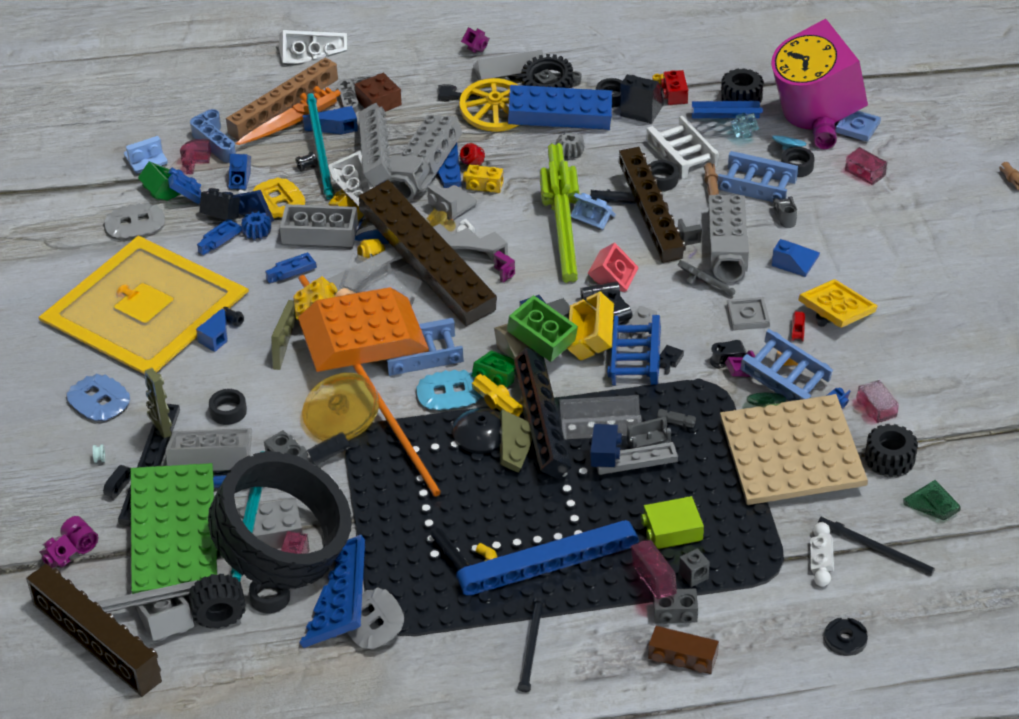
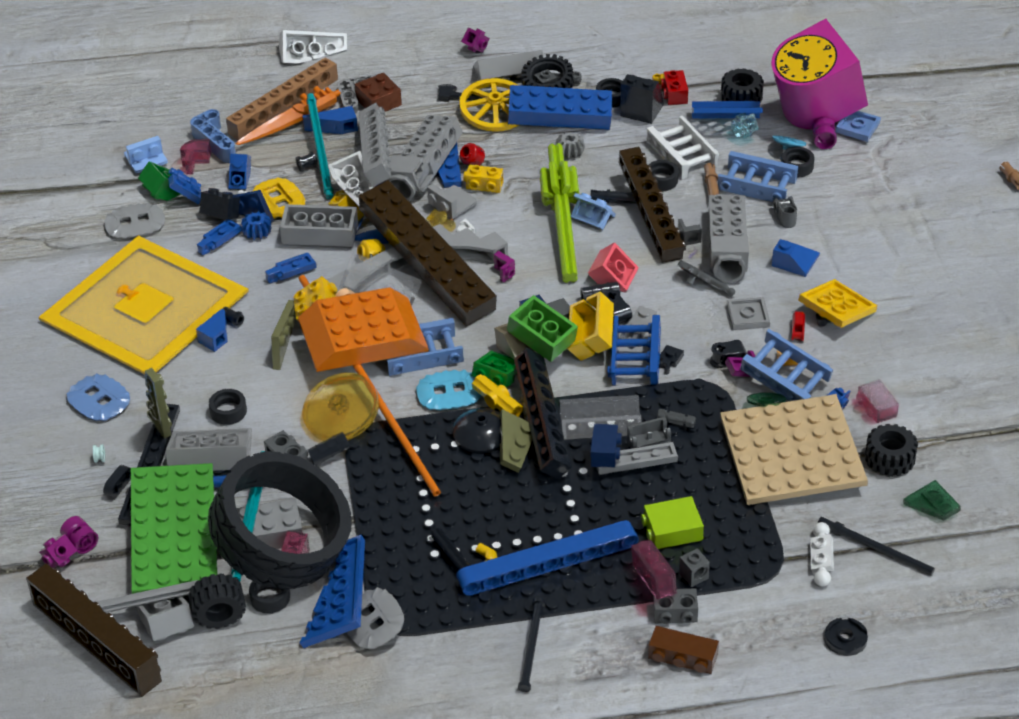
clear pink brick [845,147,887,185] -> none

